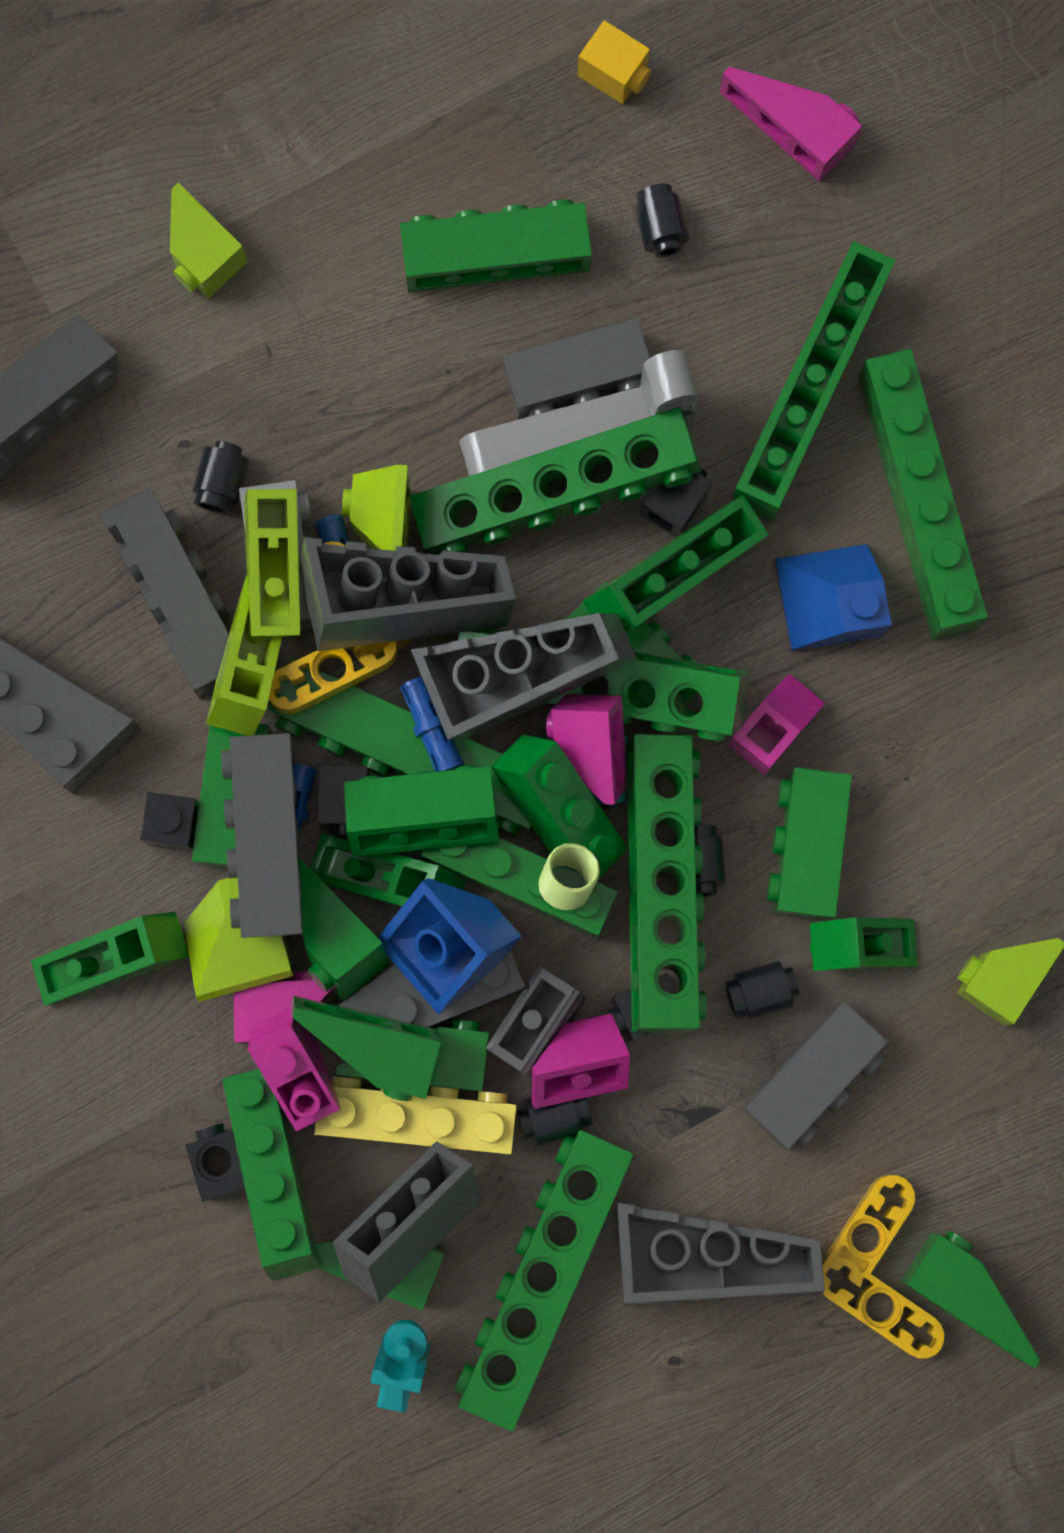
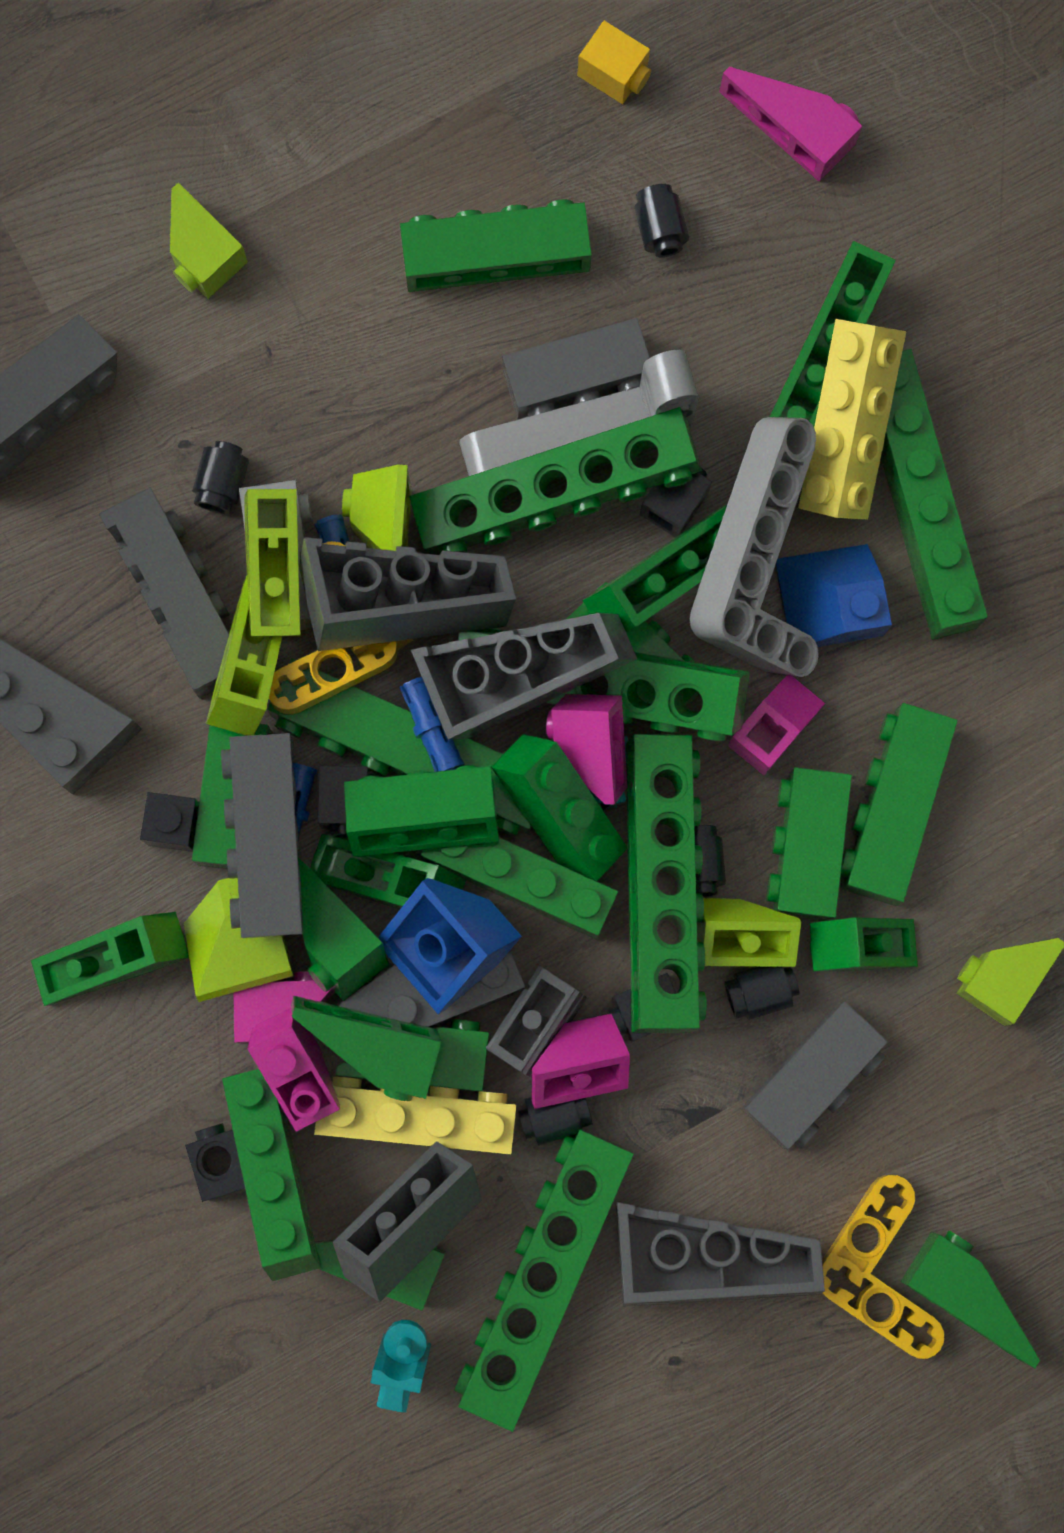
yellowish green piece [538,843,600,910] -> none
none -> light grey beam [690,417,819,677]
none -> lime slope [697,898,801,967]
none -> light yellow brick [798,319,906,520]
none -> green brick [840,703,958,906]

